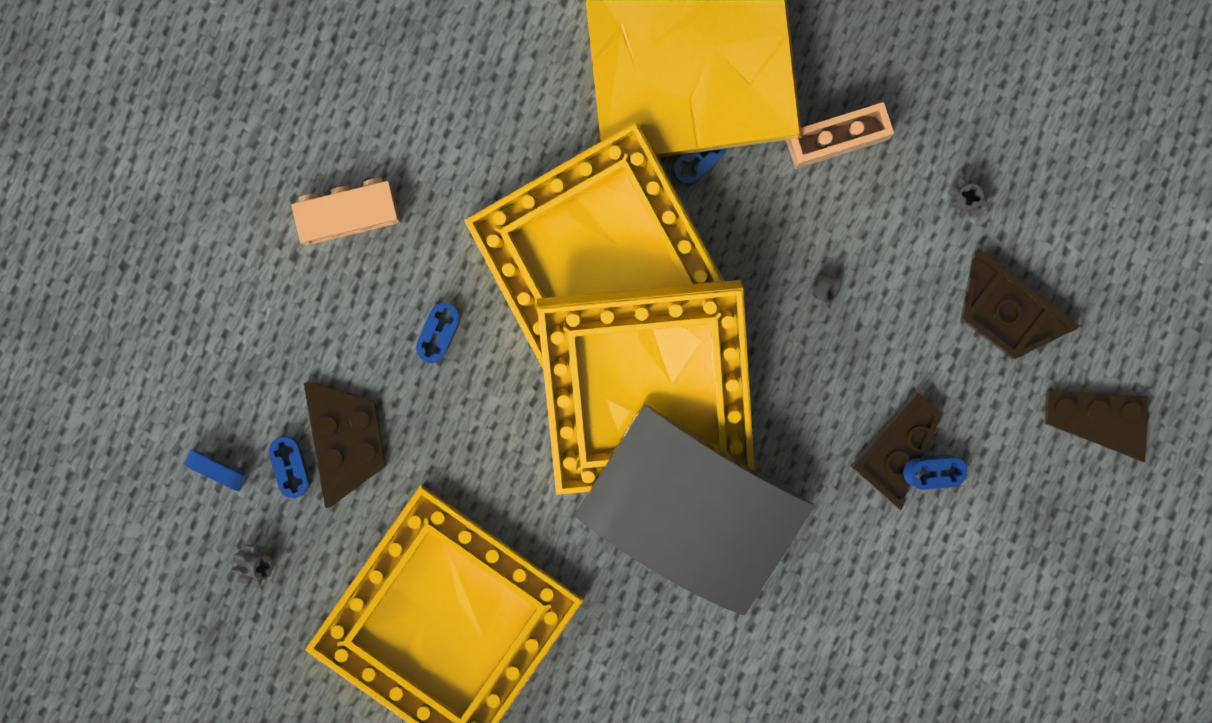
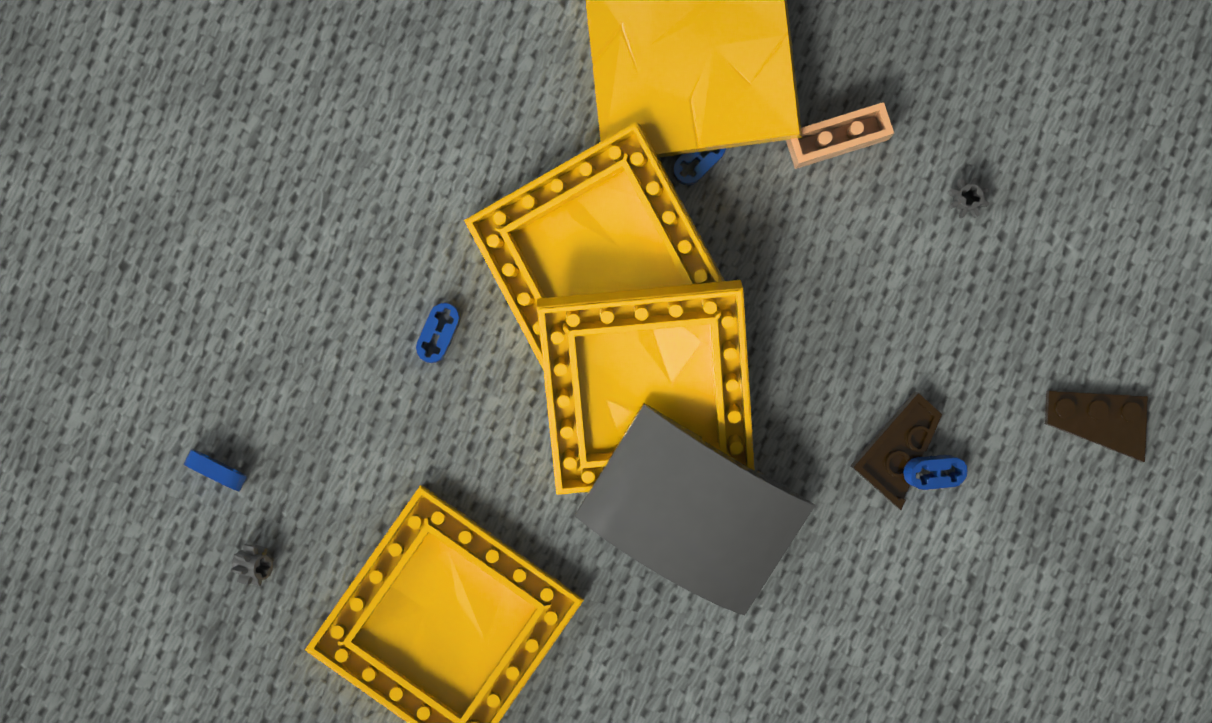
blue beam [269,437,310,498] -> none
light nougat brick [291,178,400,246] -> none
dark brown wing [304,382,386,508] -> none
dark grey hinge [812,274,841,303] -> none
dark brown wing [960,248,1080,360] -> none

